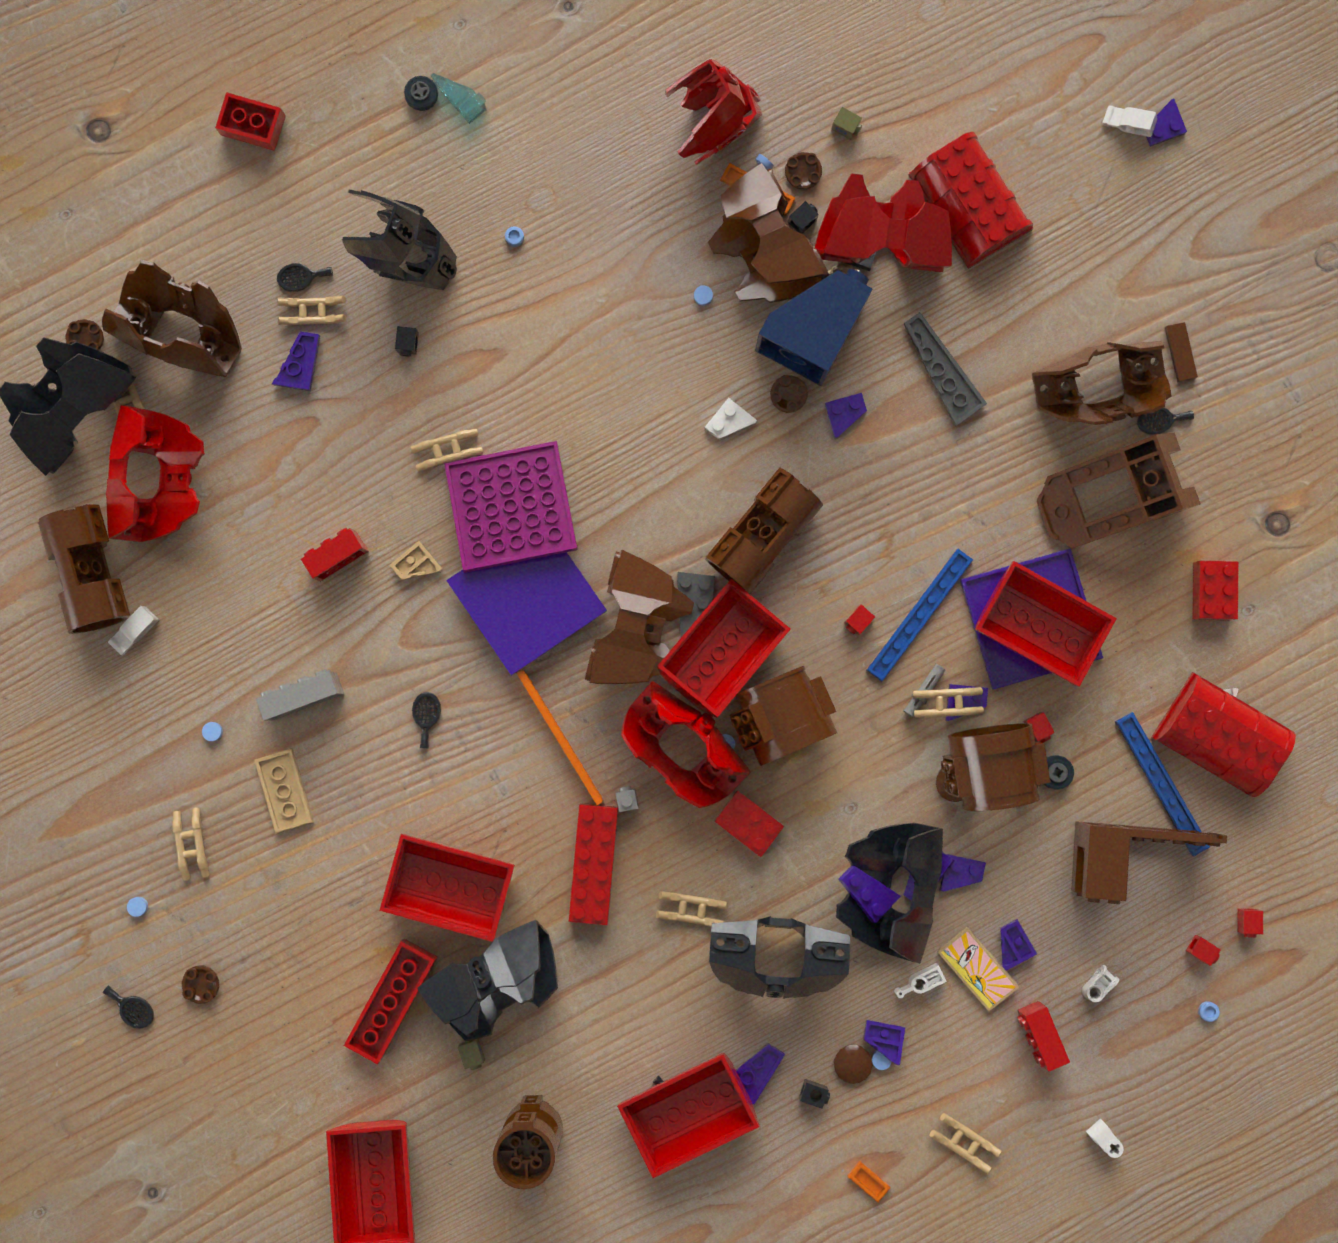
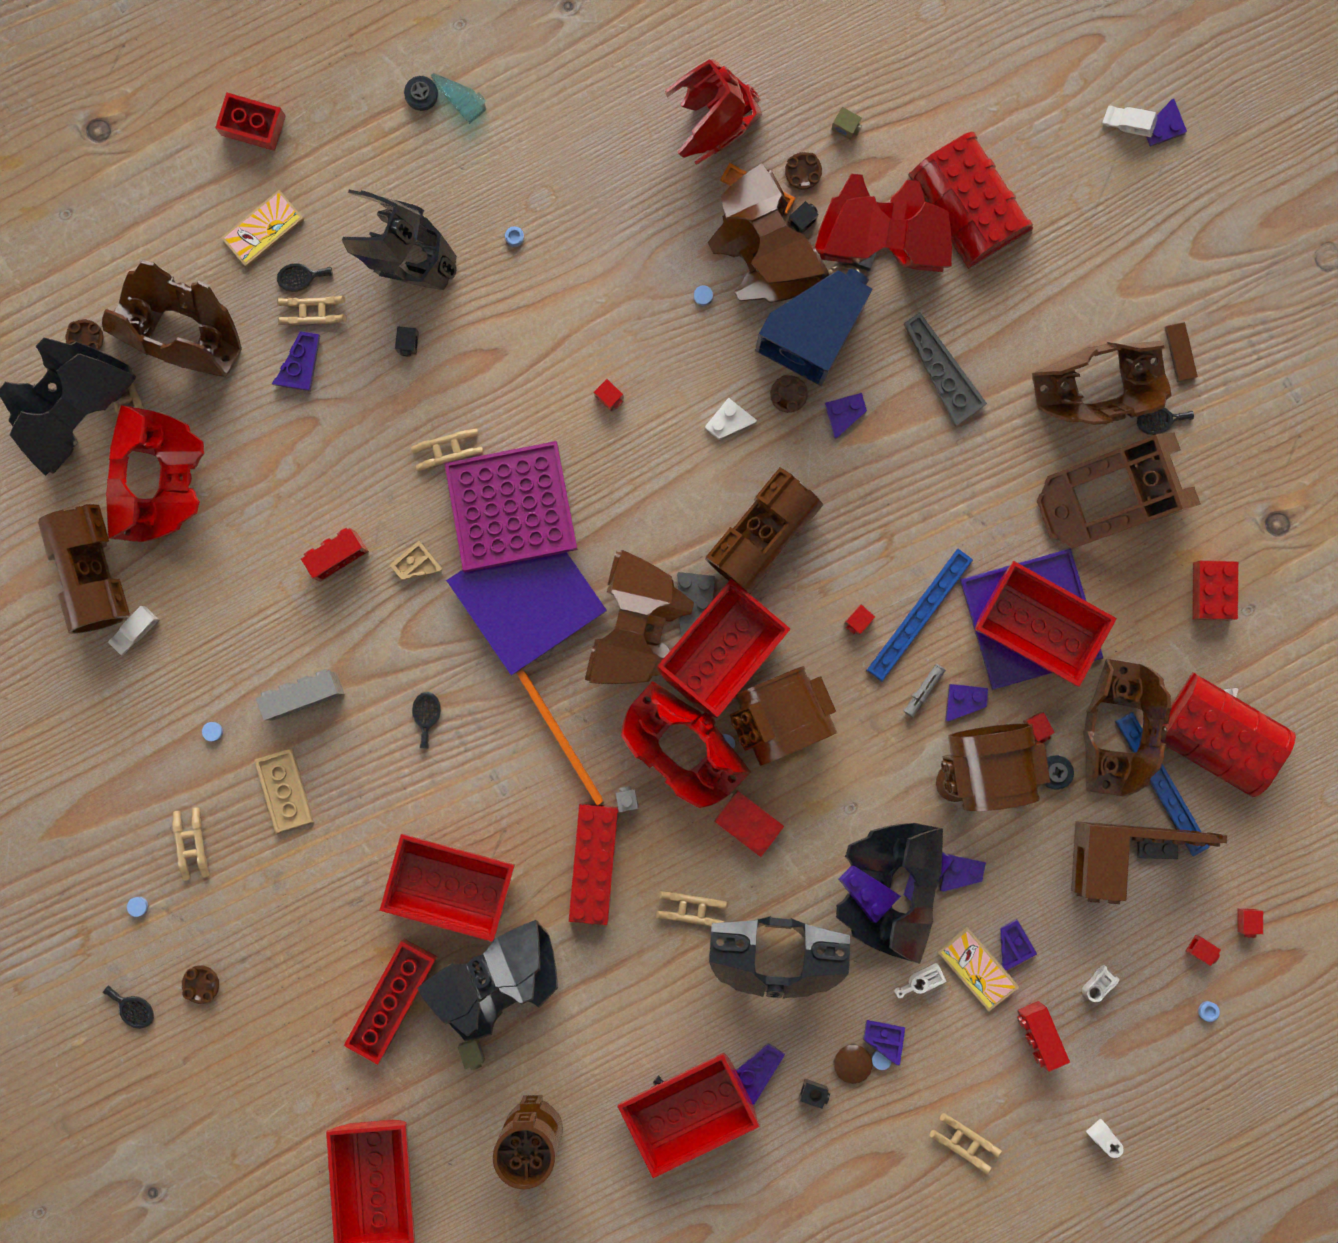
light blue tile [755,154,774,170] -> none
orange tile [847,1161,891,1203] -> none
tan piece [913,687,984,718] -> none
none -> tile [221,190,304,268]
none -> red brick [594,379,624,411]
none -> reddish brown piece [1083,659,1172,797]
none -> black plate [1137,839,1178,859]

